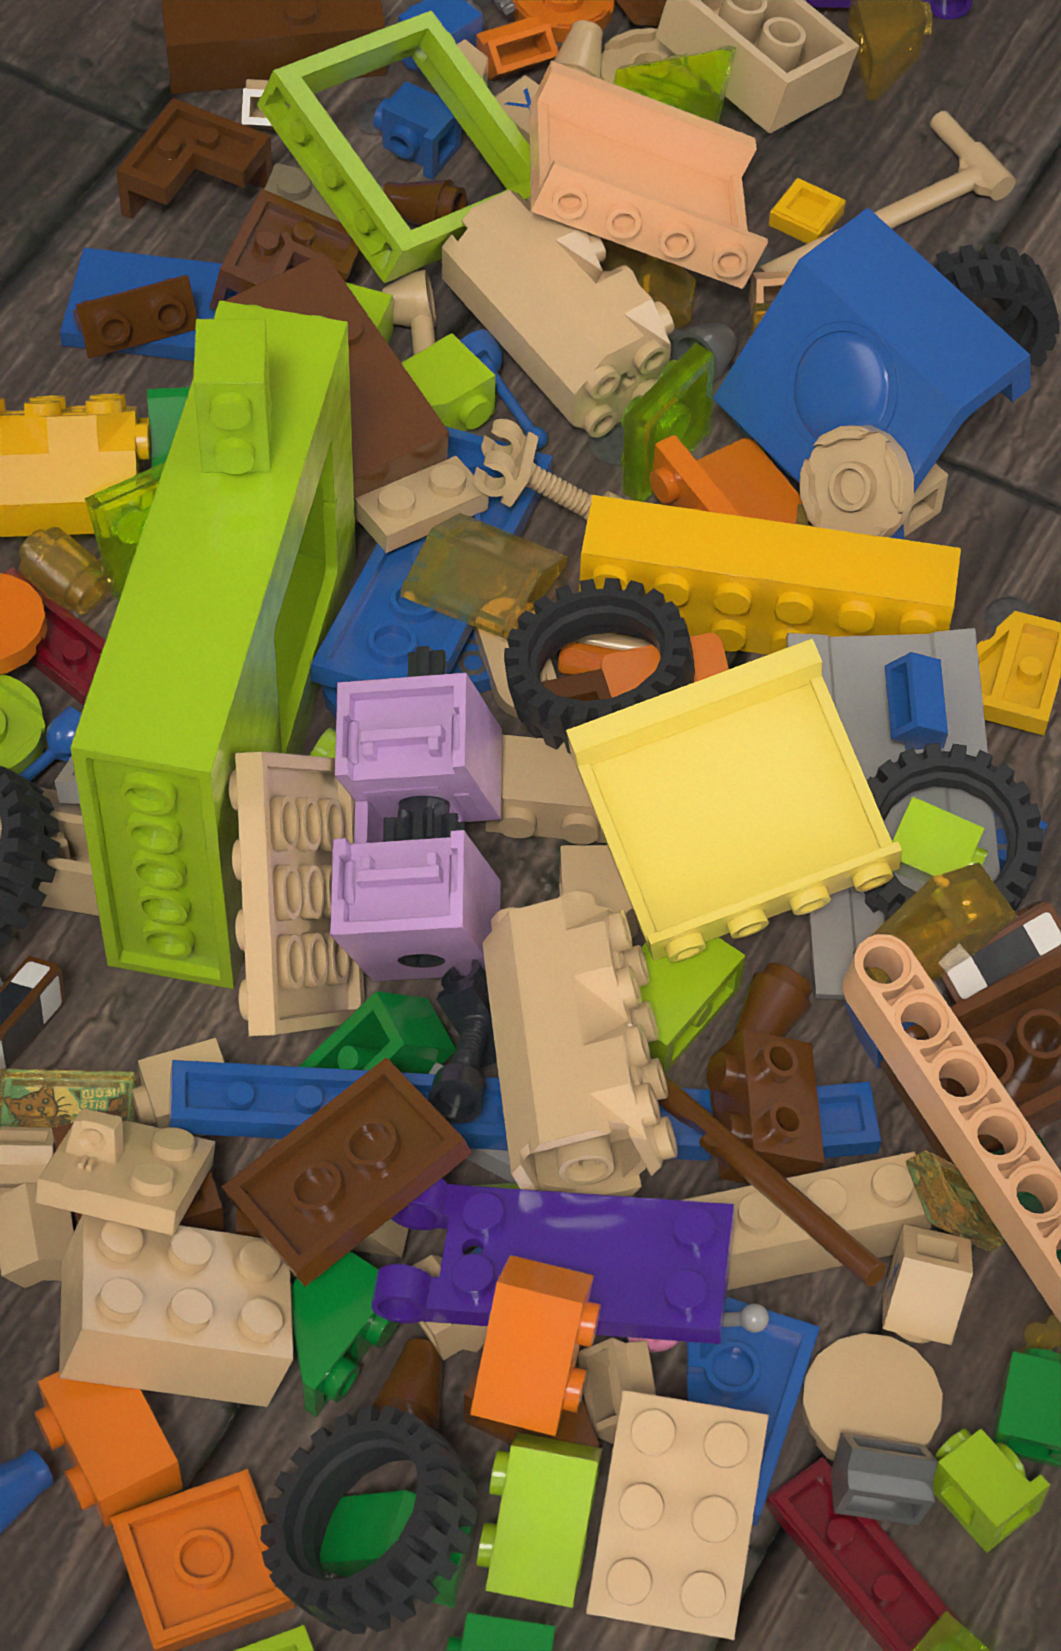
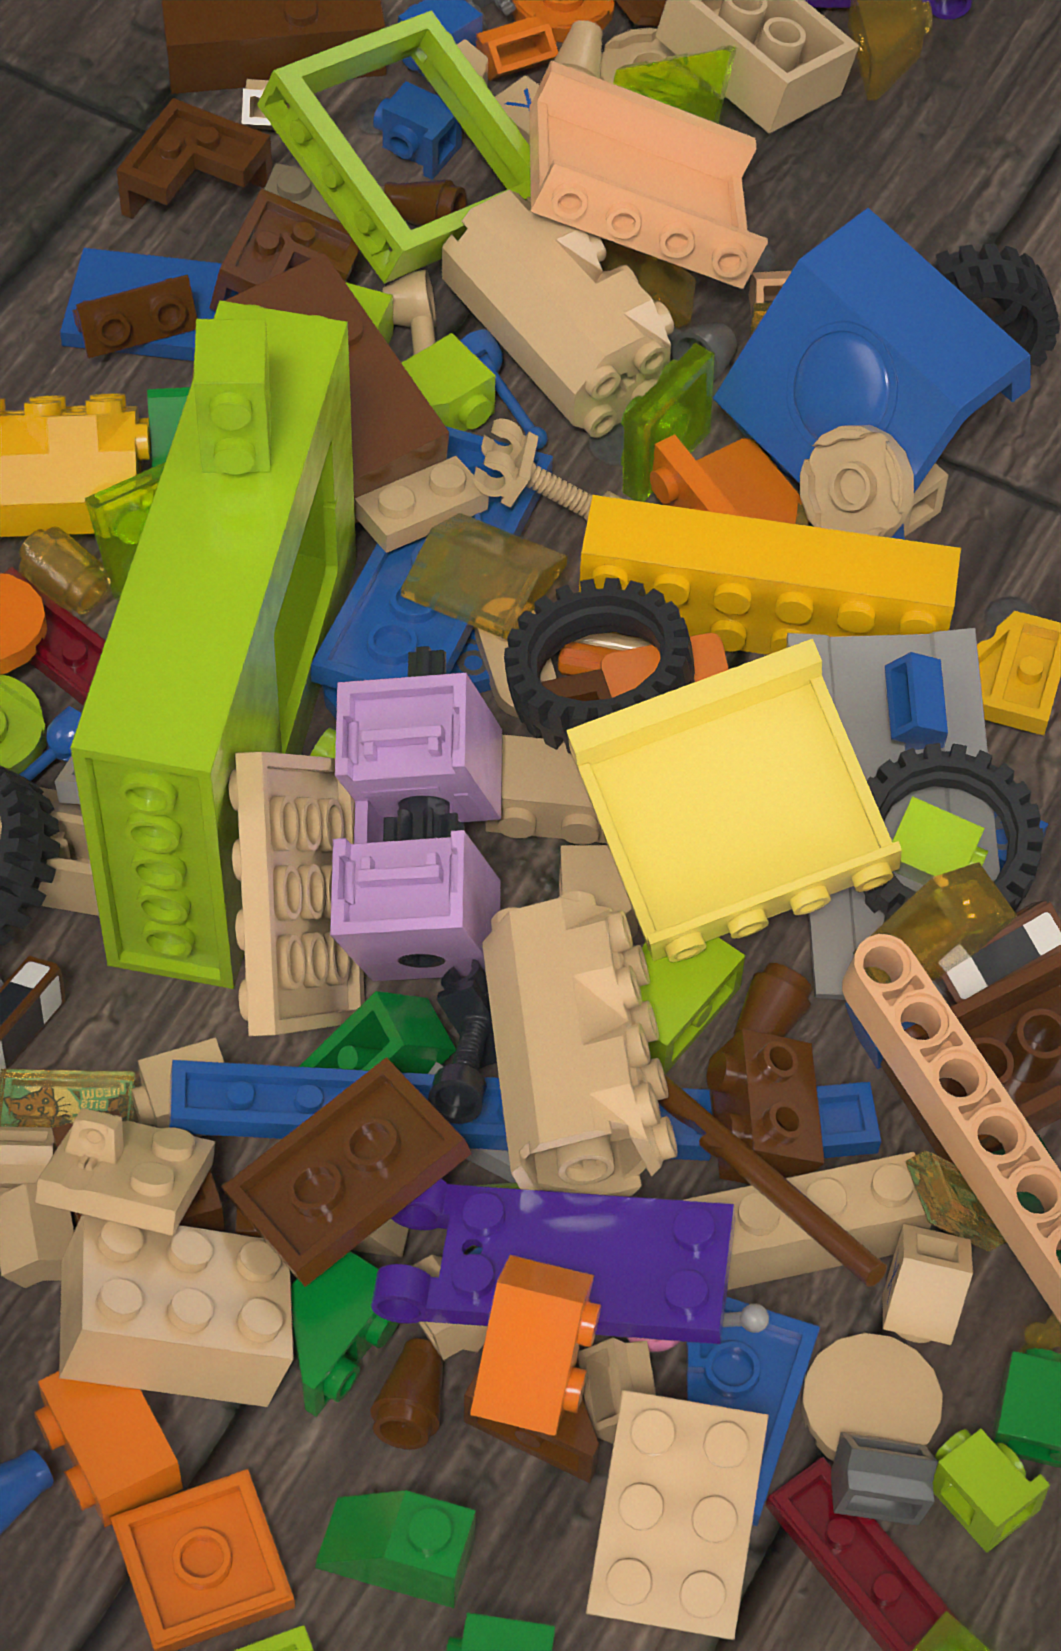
black tyre [260,1406,477,1634] -> none
lime brick [477,1432,603,1608] -> none
tan bar [756,111,1016,272] -> none
yellow tile [769,178,846,244] -> none

